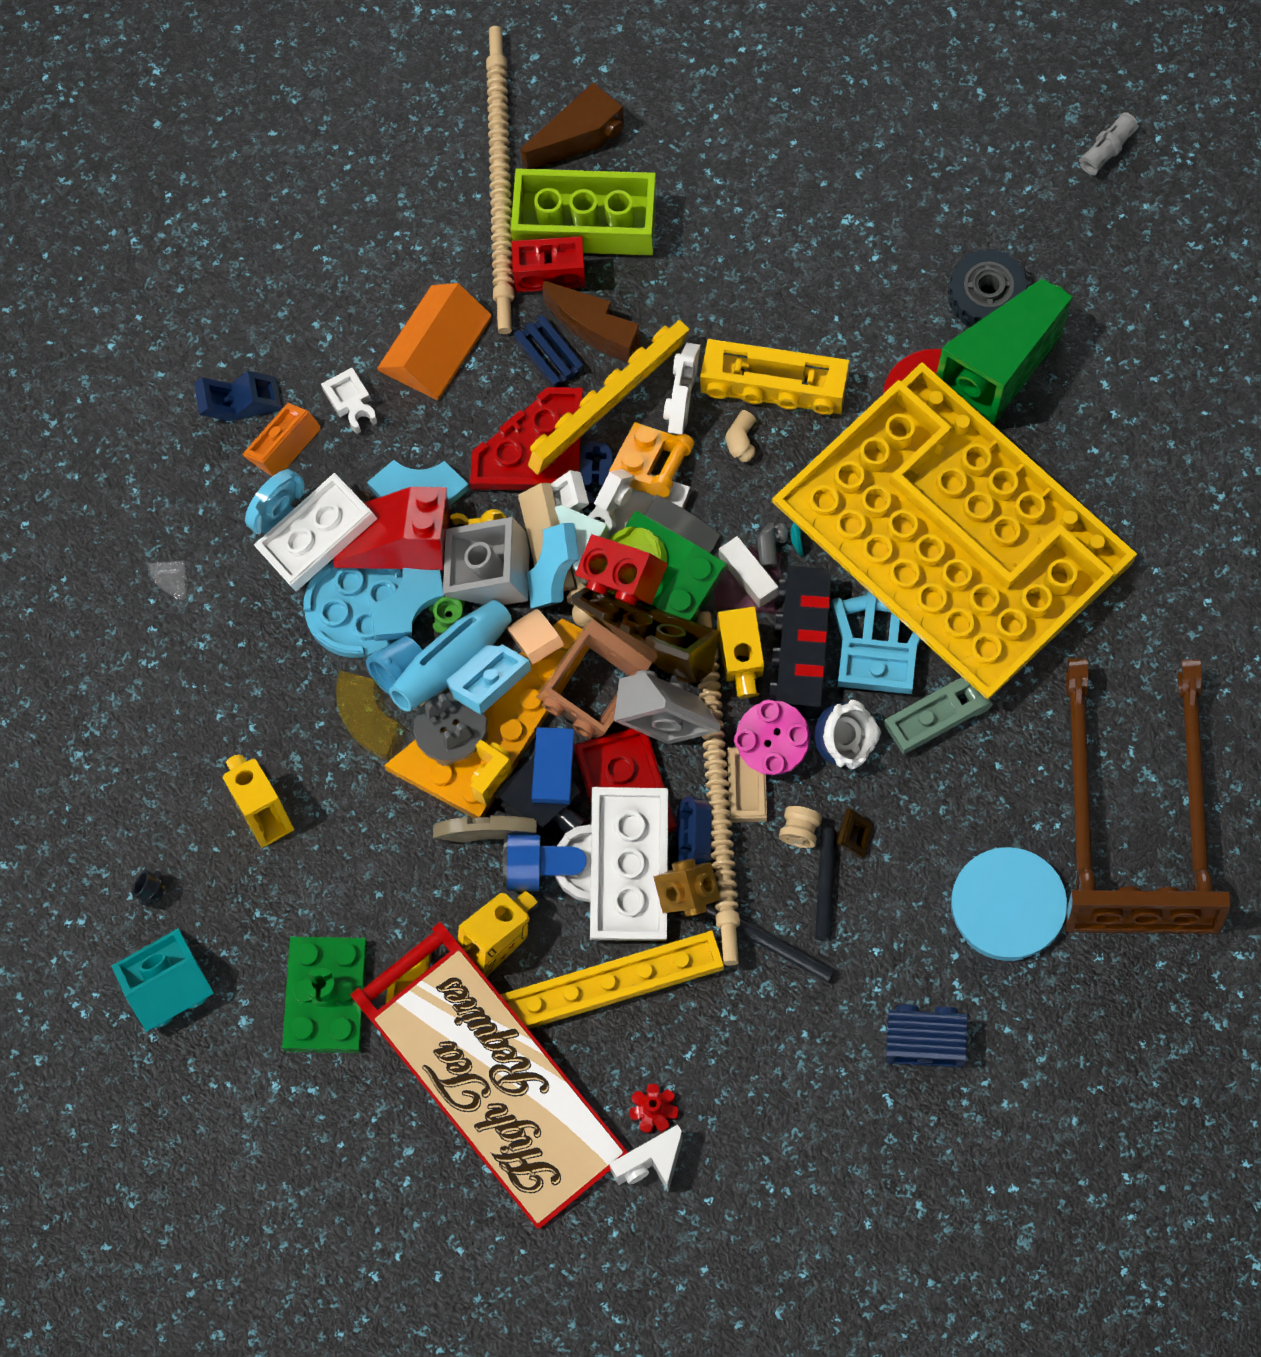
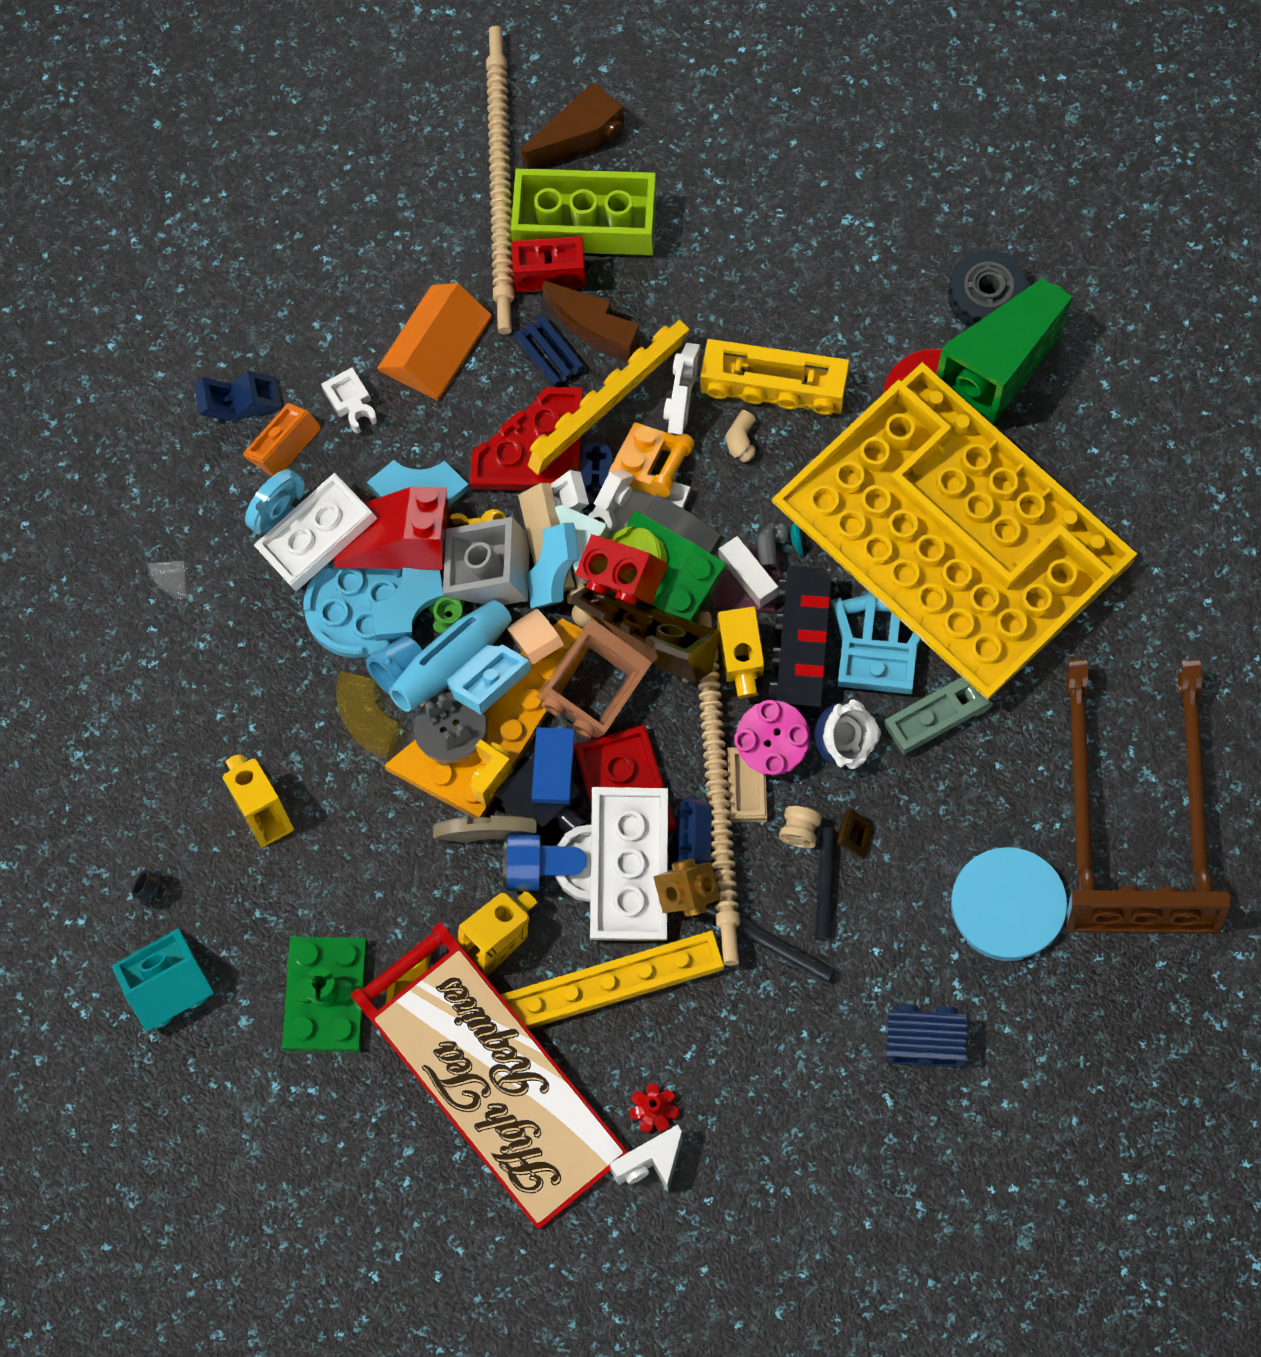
light grey slope [614,670,721,744] -> none
light grey pin [1079,112,1139,175] -> none

